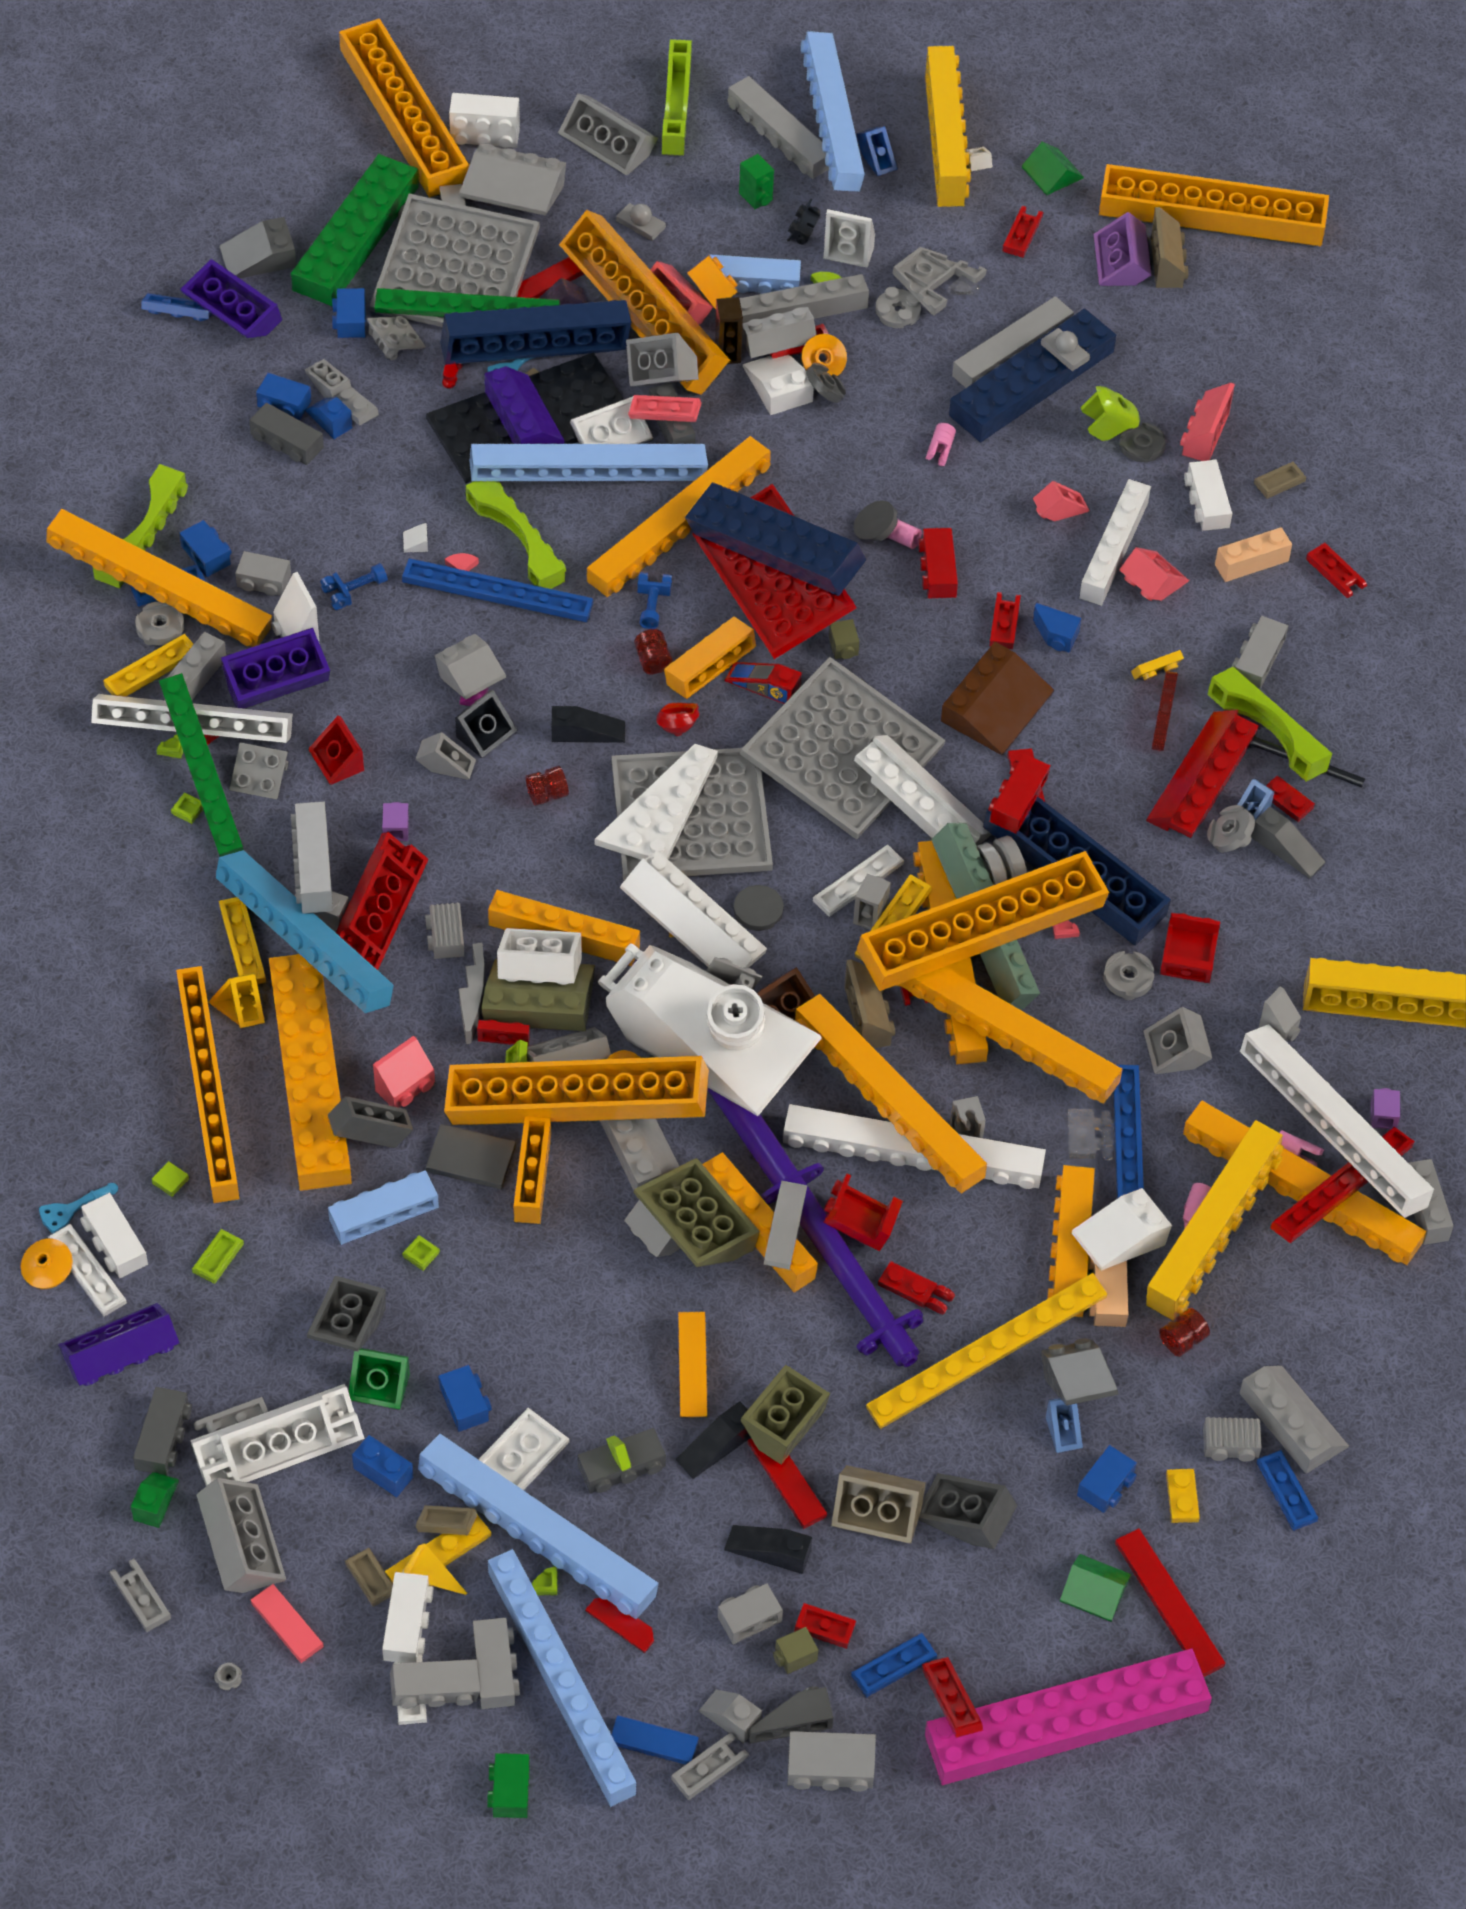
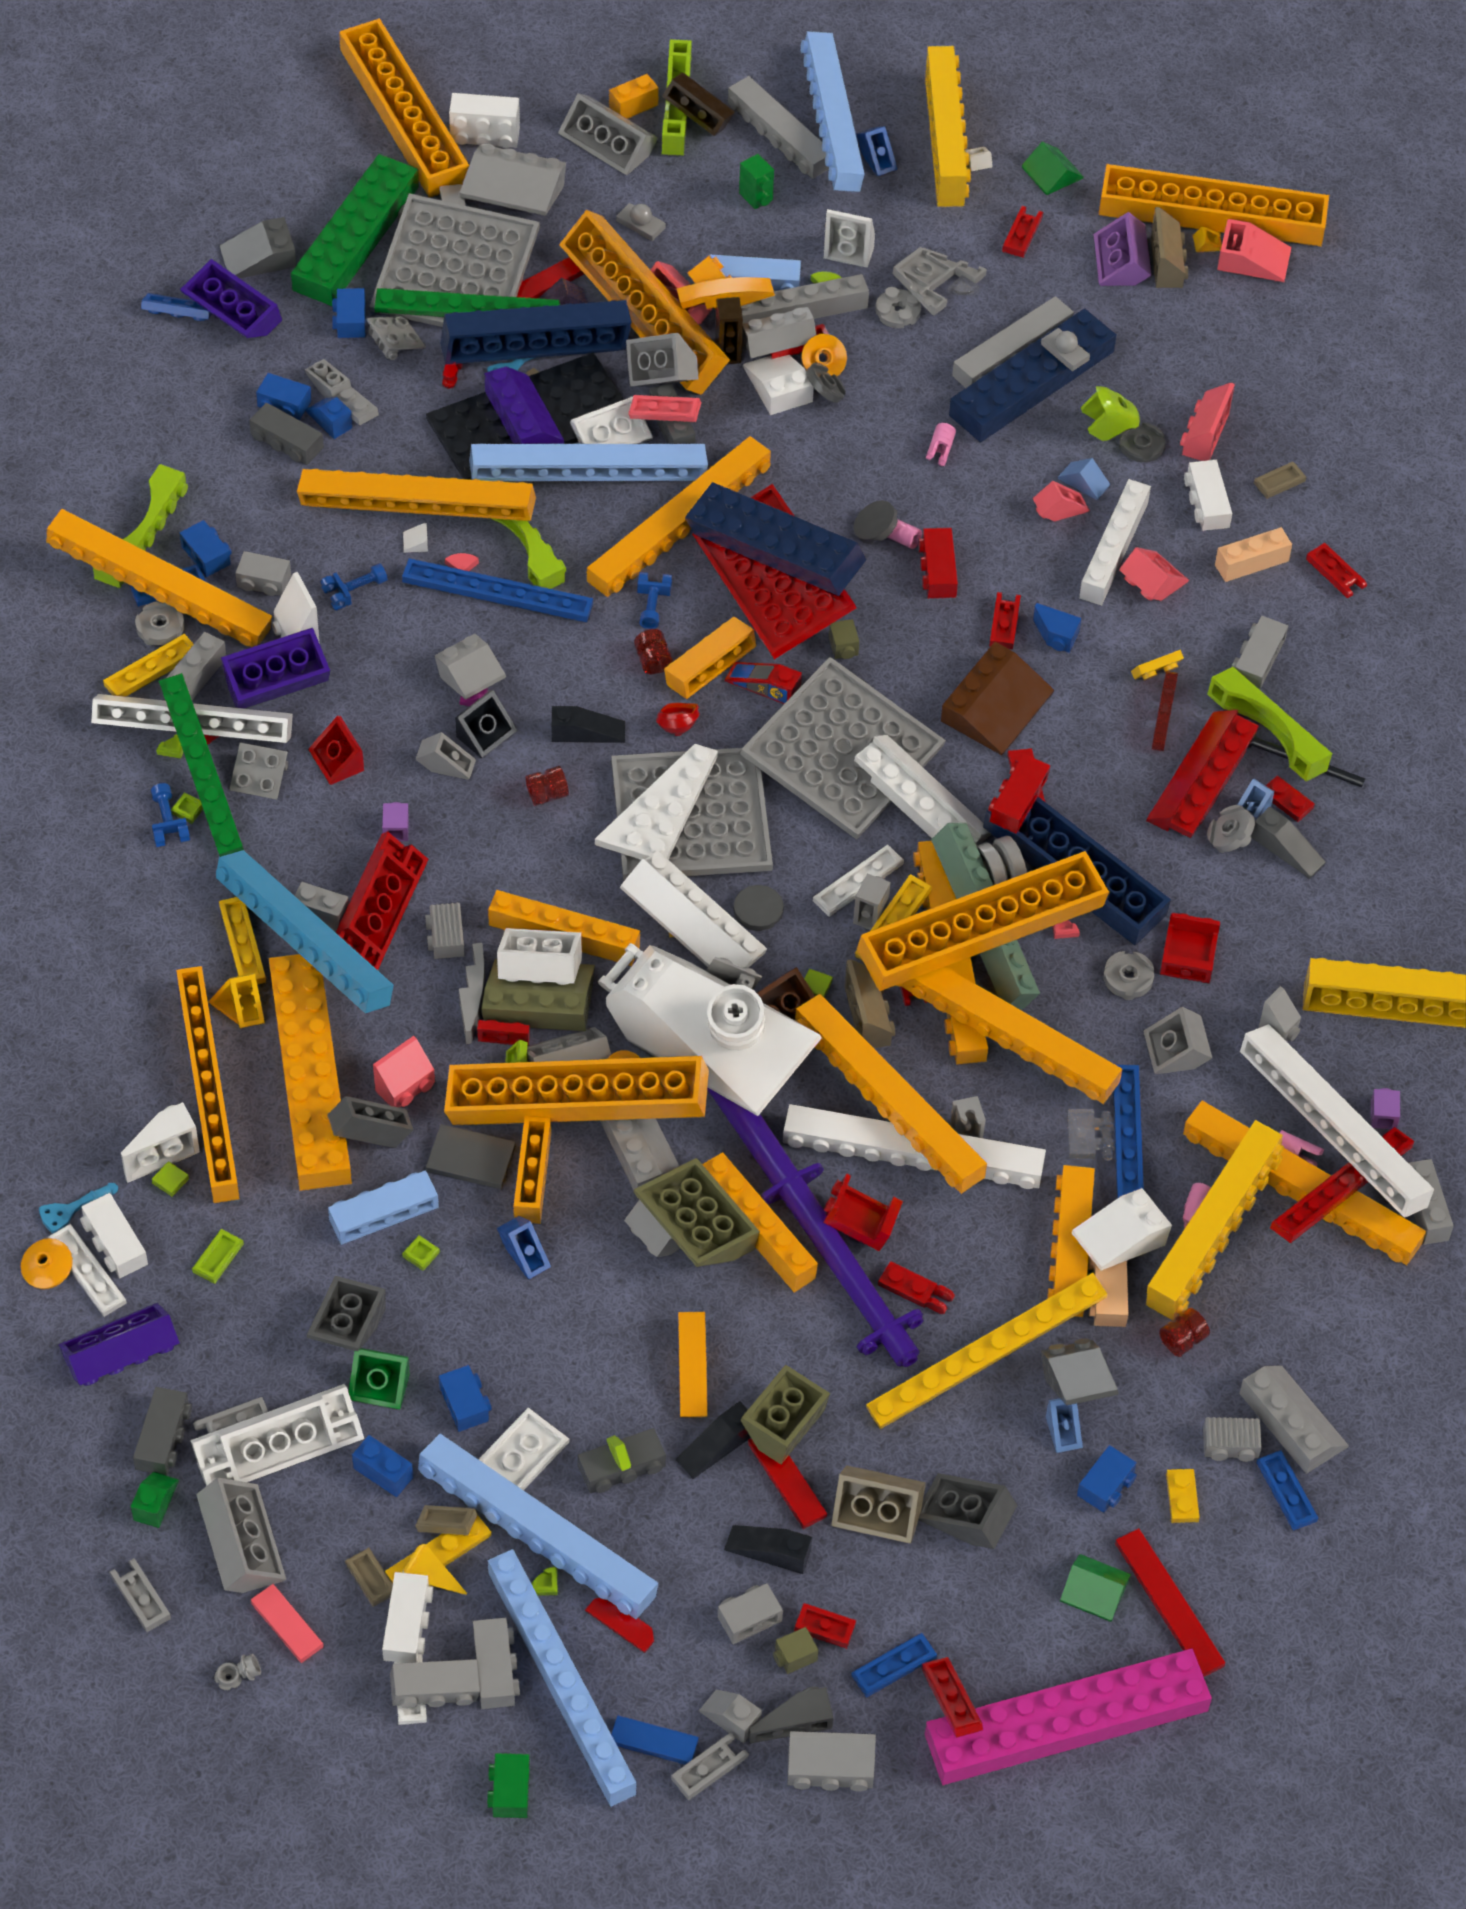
light grey brick [291,801,333,914] -> none
light grey slope [763,1180,807,1270] -> none
black hinge [787,199,820,245] -> none
none -> white slope [121,1102,200,1183]
none -> blue bar [151,783,190,847]
none -> light grey plate [237,1654,261,1681]
none -> light orange brick [297,469,536,521]
none -> blue slope [497,1216,551,1279]
none -> light orange brick [609,74,659,119]
none -> dark brown brick [662,72,735,137]
none -> light orange slope [677,277,775,309]
none -> lime tile [804,968,833,998]
none -> medium blue slope [1058,458,1110,500]
none -> yellow slope [1193,226,1222,252]
none -> coral slope [1217,219,1292,282]

